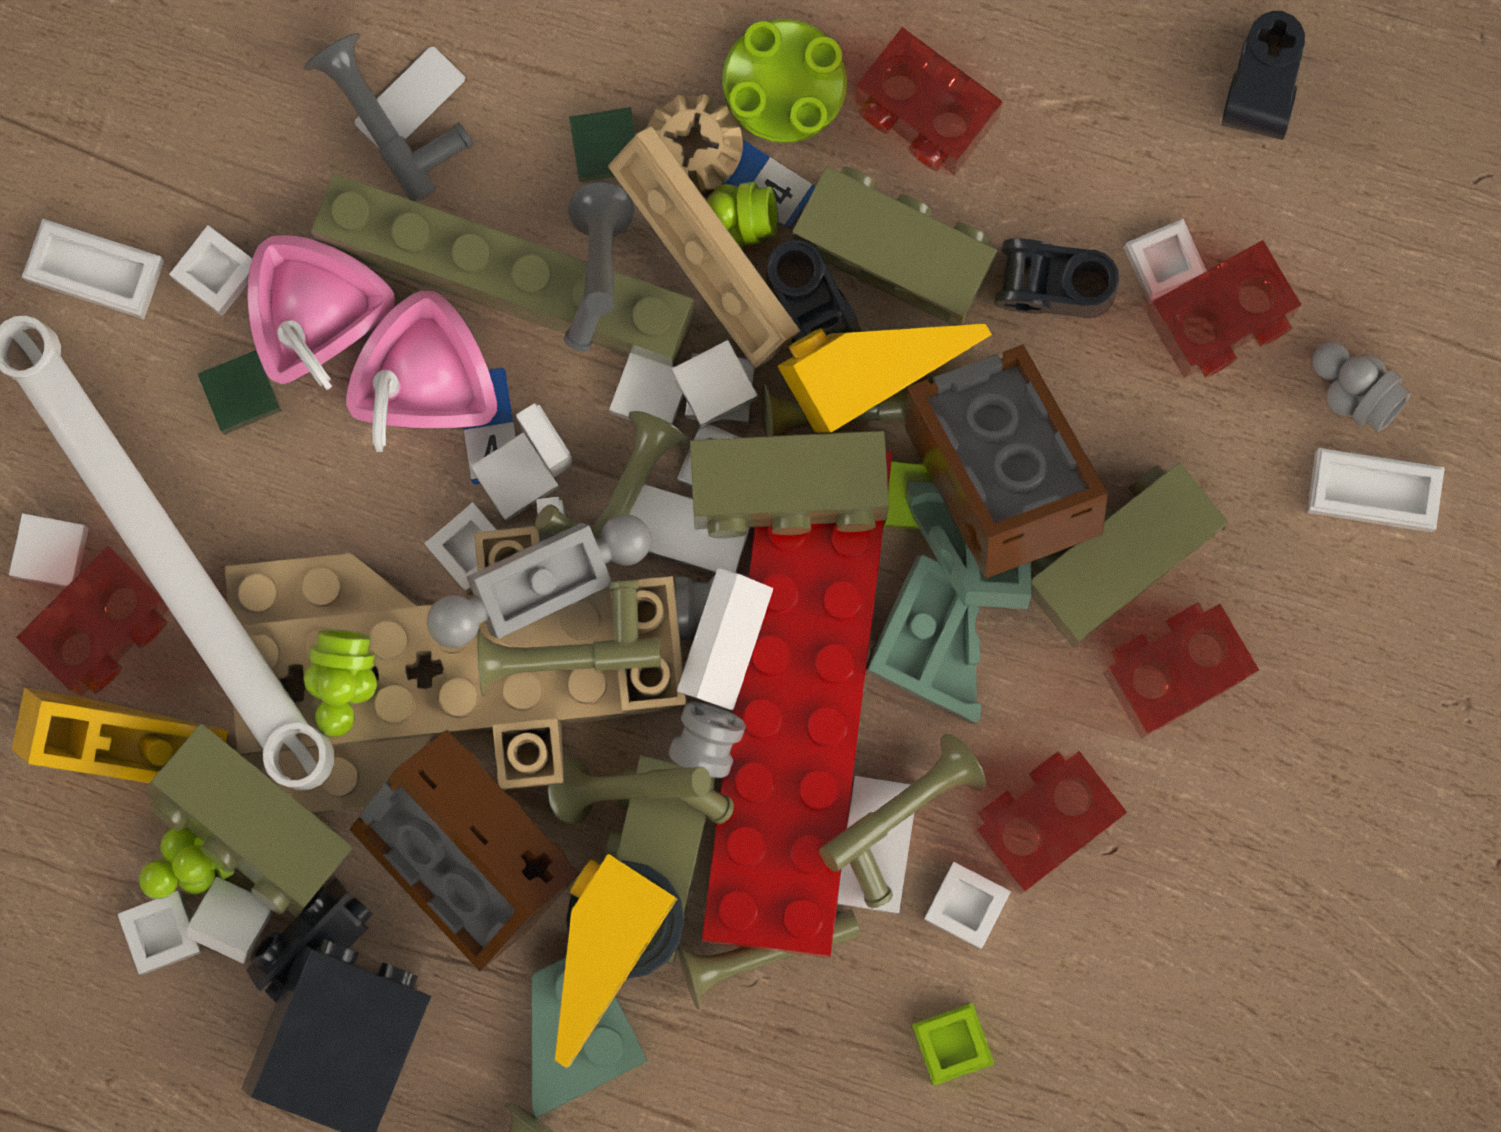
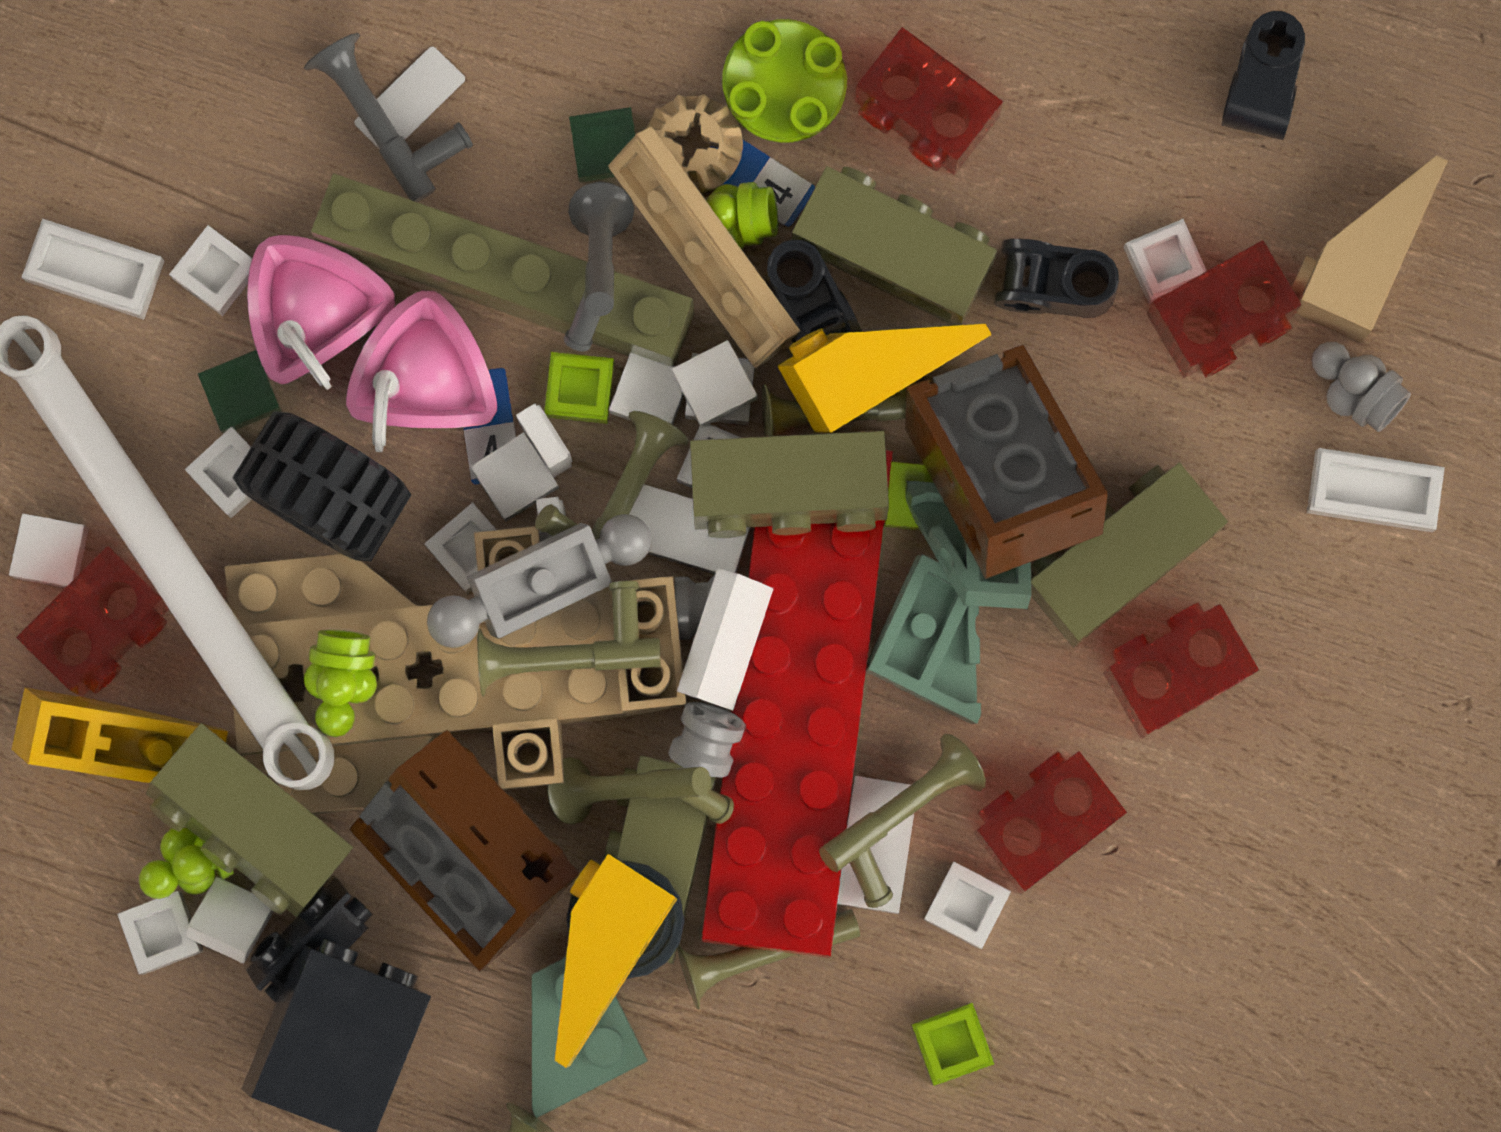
none -> white tile [185,426,252,518]
none -> black tyre [232,411,411,562]
none -> lime tile [544,352,615,424]
none -> tan slope [1290,155,1448,343]

